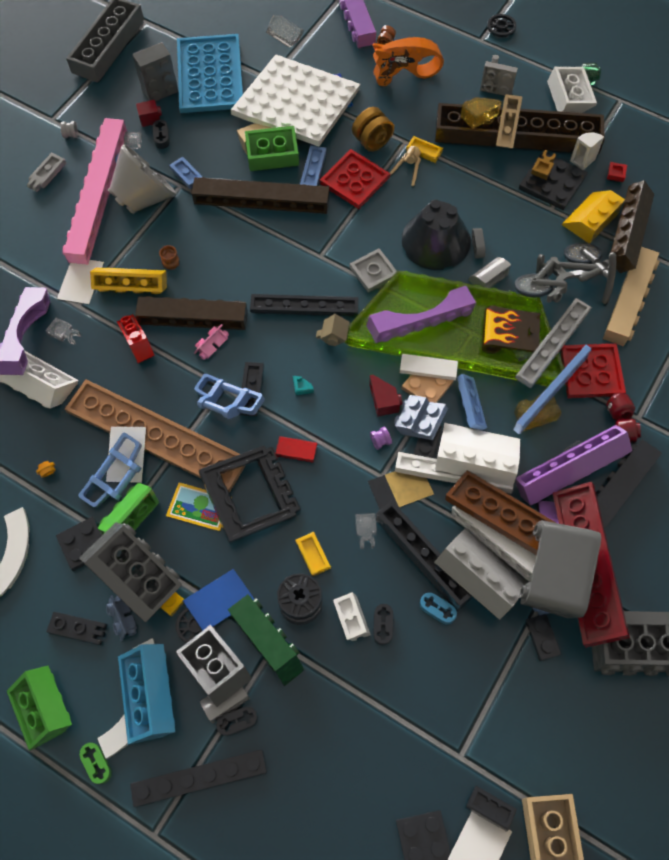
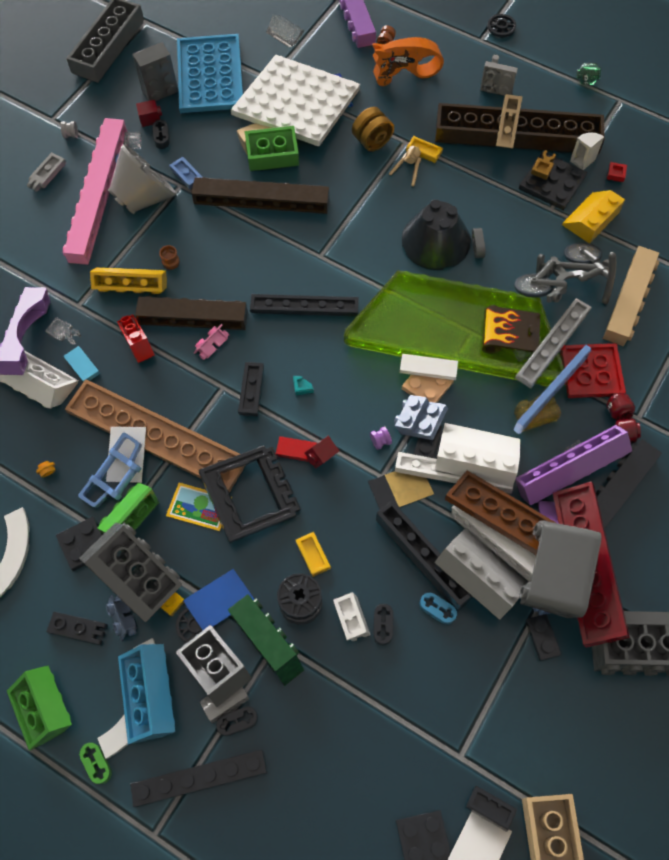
white sticker [57,260,104,304] -> none
medium blue bar [194,374,265,419] -> none
medium blue plate [300,145,327,186] -> none
dark tan brick [316,314,349,346] -> none
red plate [320,149,390,209] -> none
light grey plate [350,249,398,293] -> none
clear plate [355,513,377,549] -> none
medium lavender arch [366,286,476,343] -> none
dark red slope [369,375,402,417] -> none
medium blue plate [457,374,487,431] -> none
clear yellow slope [461,97,501,129] -> none
light grey brick [468,257,511,293] -> none
white slope [547,67,597,113] -> none
dark brown brick [611,180,654,273] -> none
none -> medium azure tile [64,346,100,382]
none -> dark red brick [305,435,339,469]

